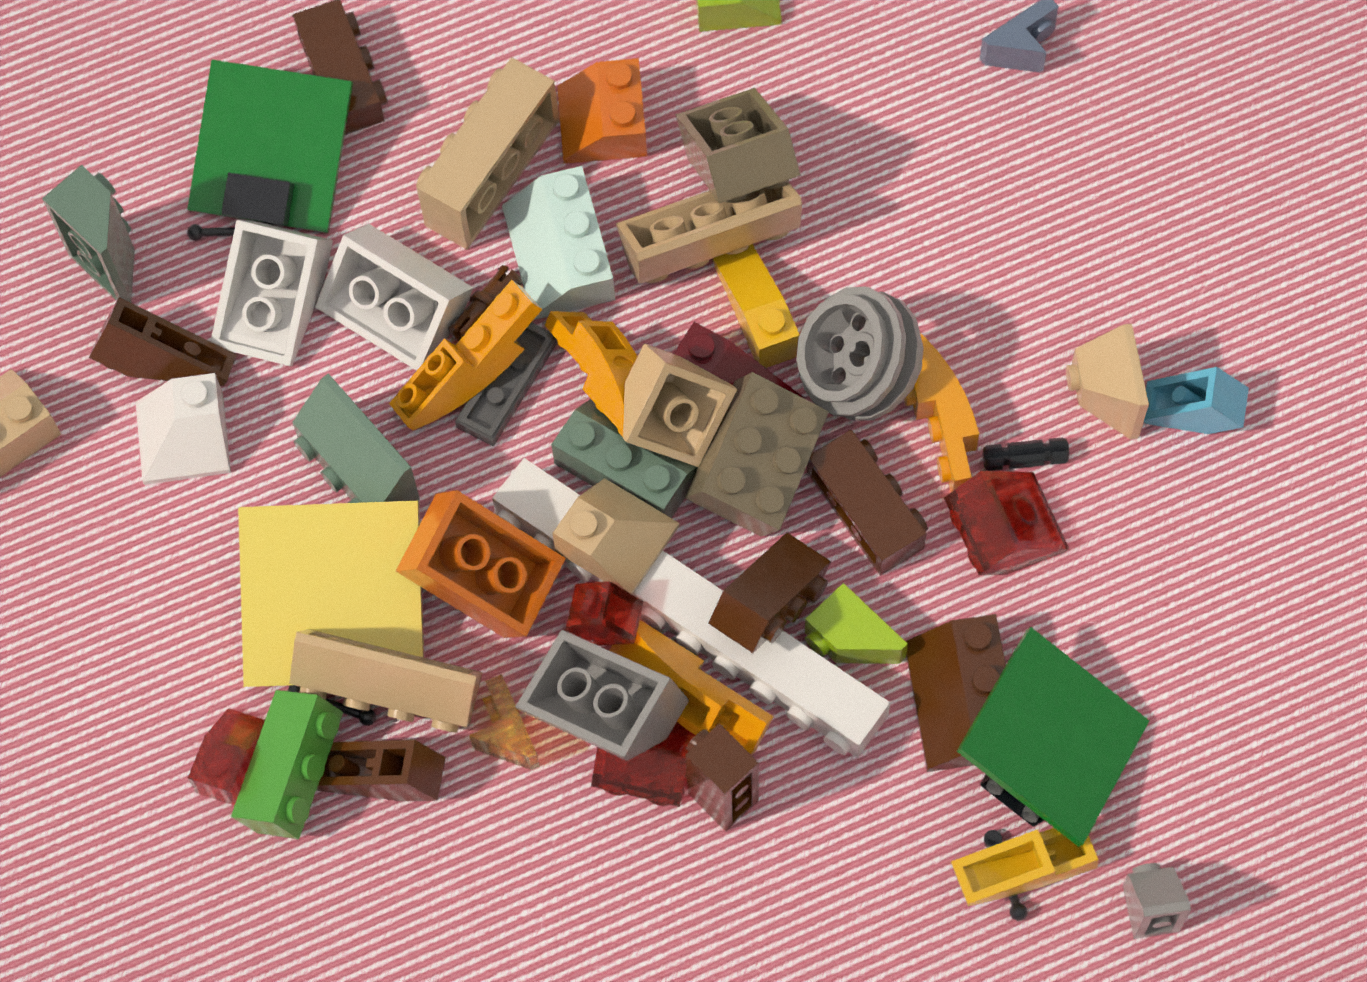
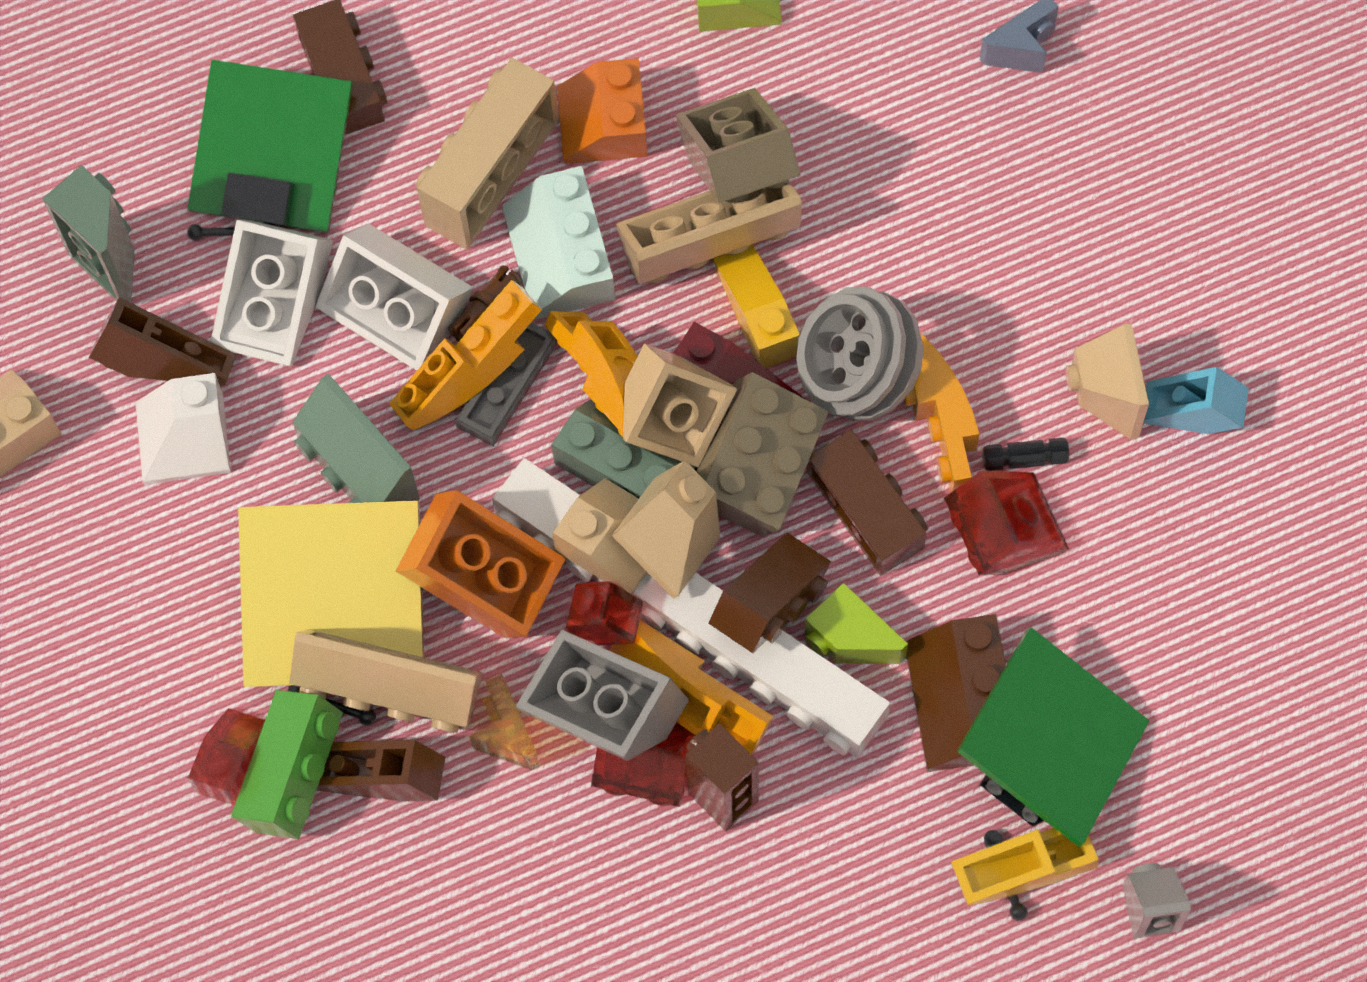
none -> tan slope [612,460,720,599]

